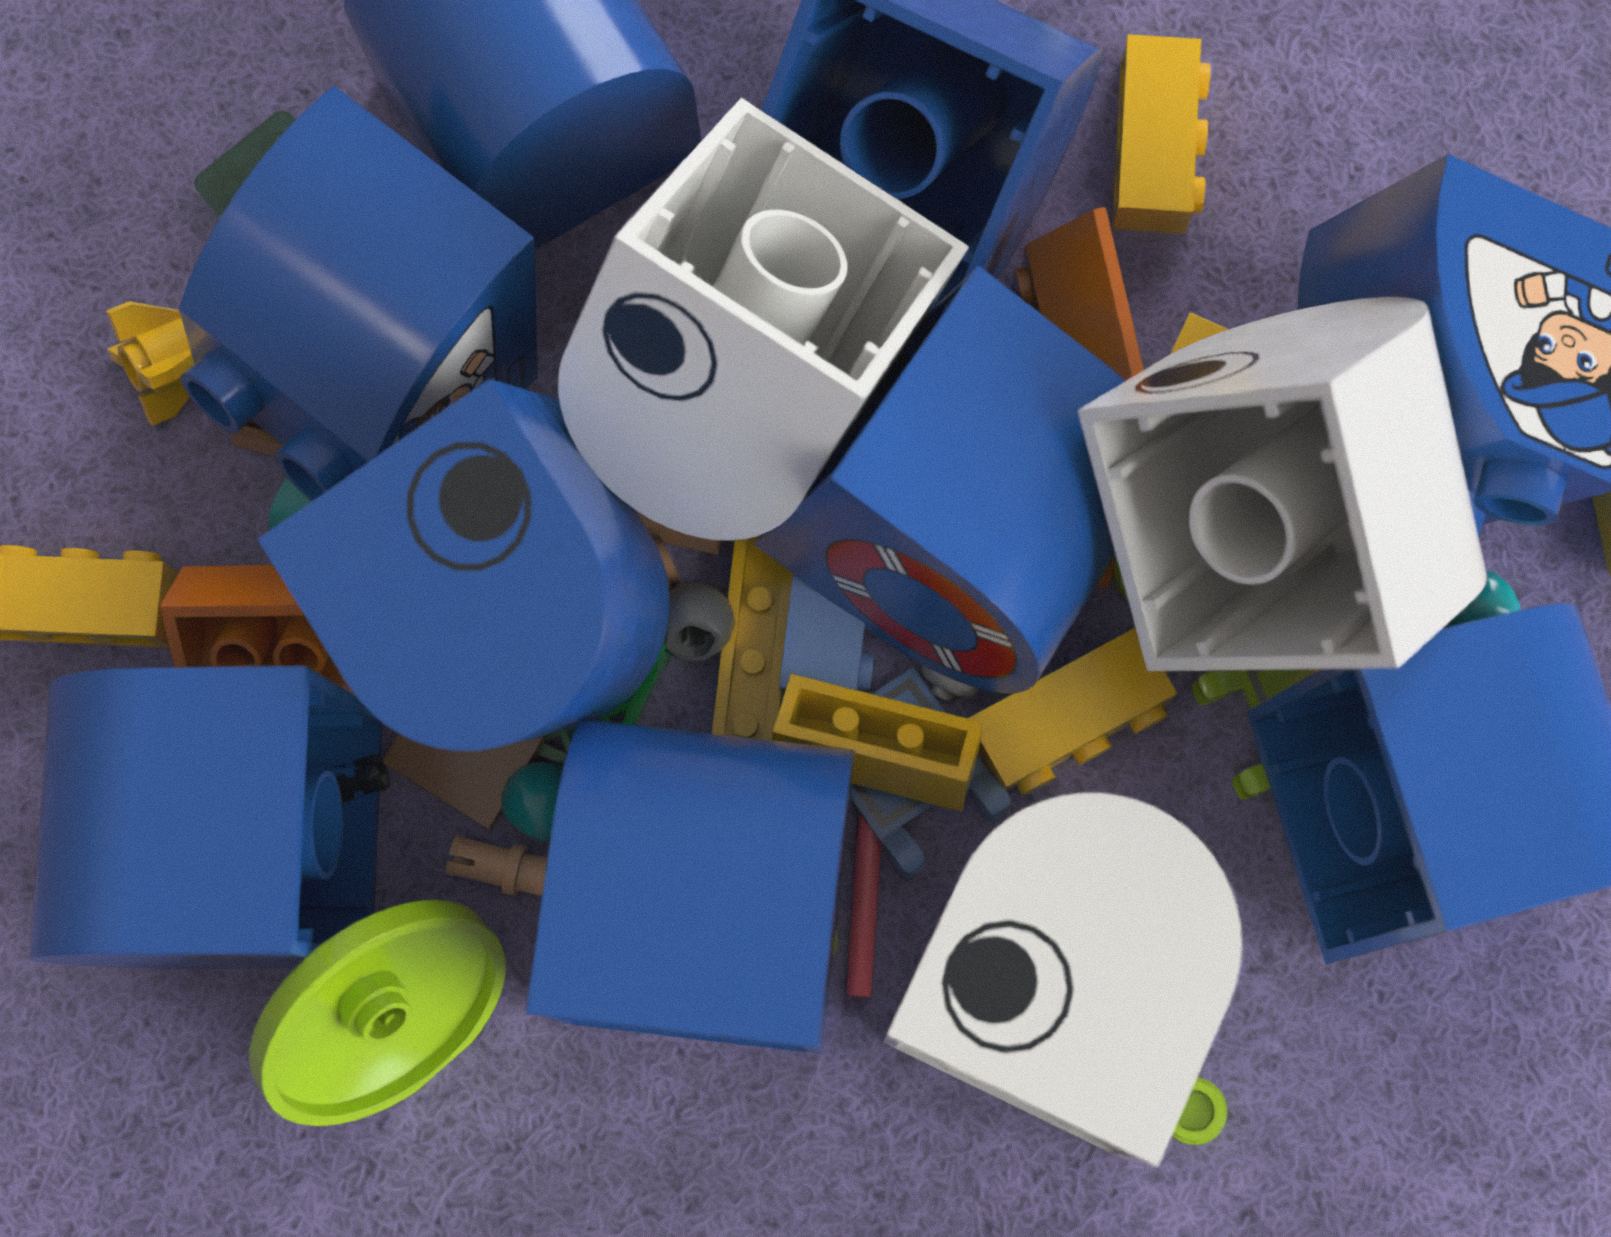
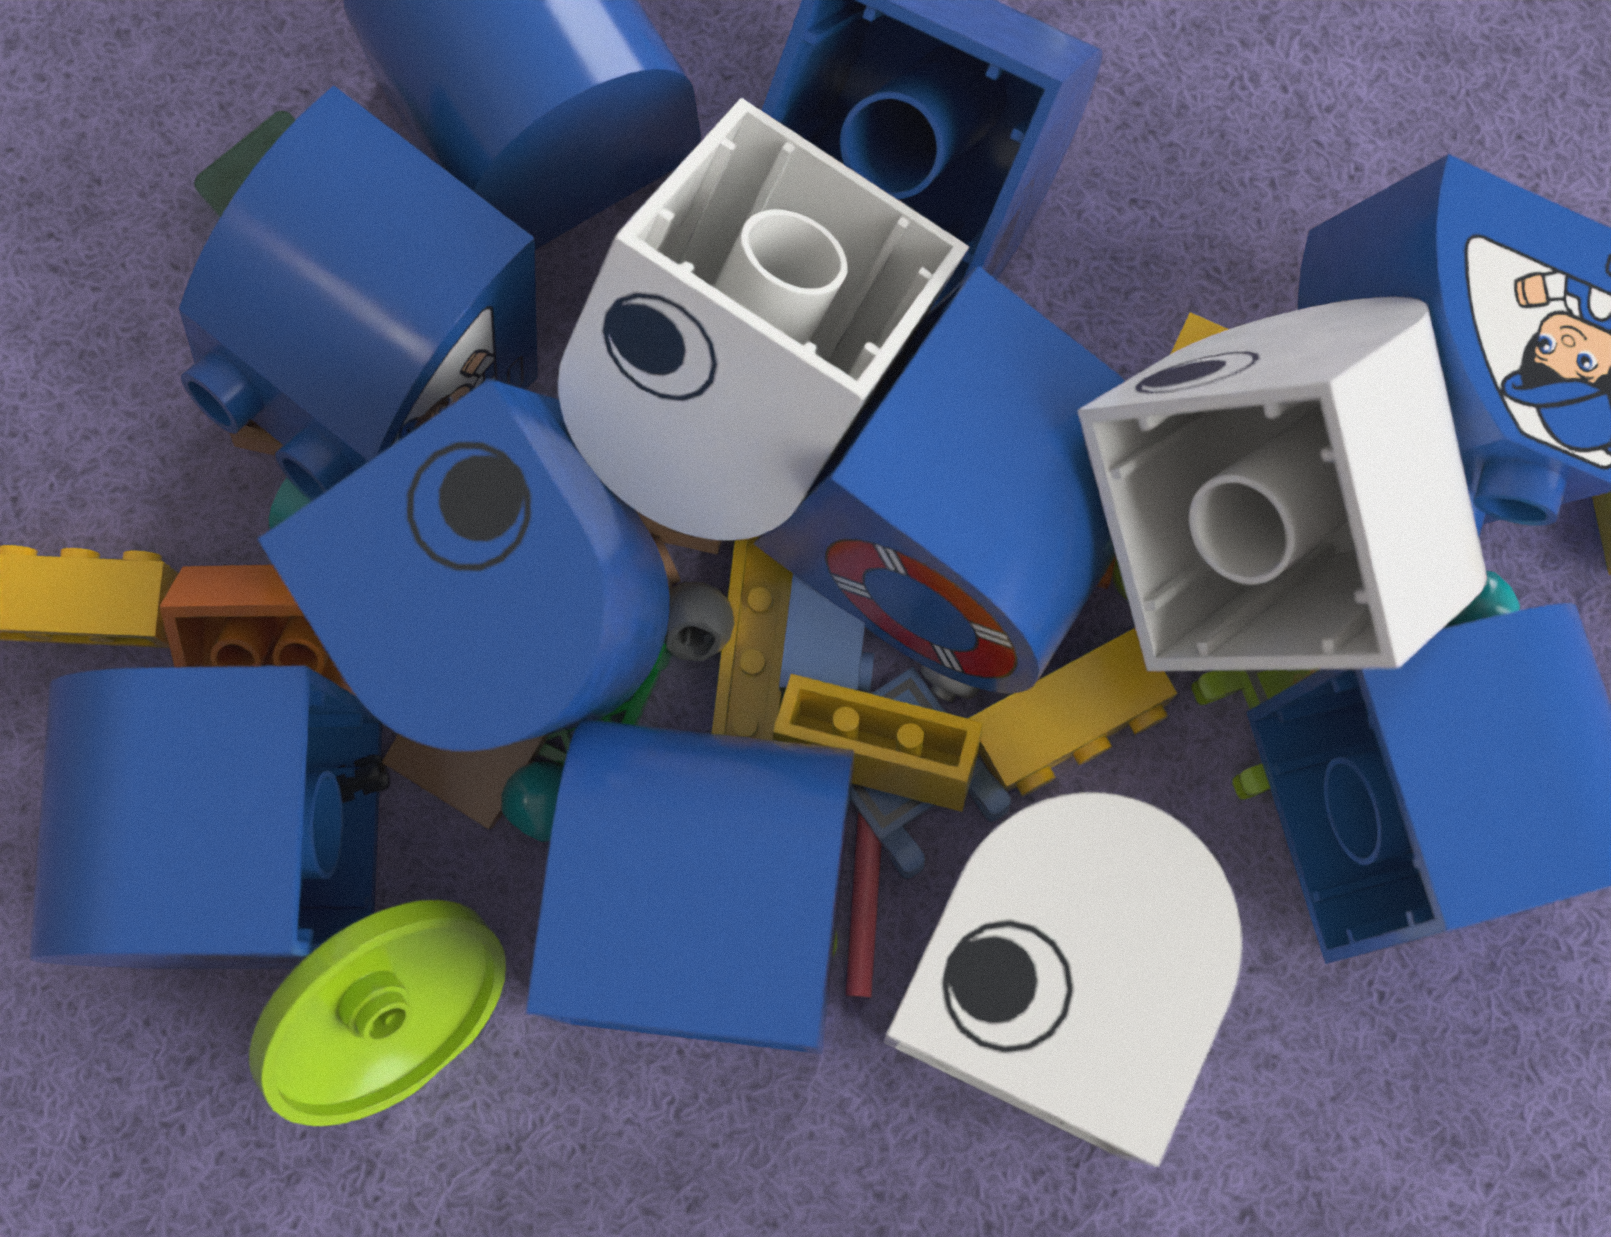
yellow brick [106,301,194,426] -> none
light nougat pin [446,835,548,896] -> none
orange slope [1013,207,1144,381] -> none
yellow brick [1112,34,1211,234] -> none
lime tile [1171,1077,1227,1145] -> none

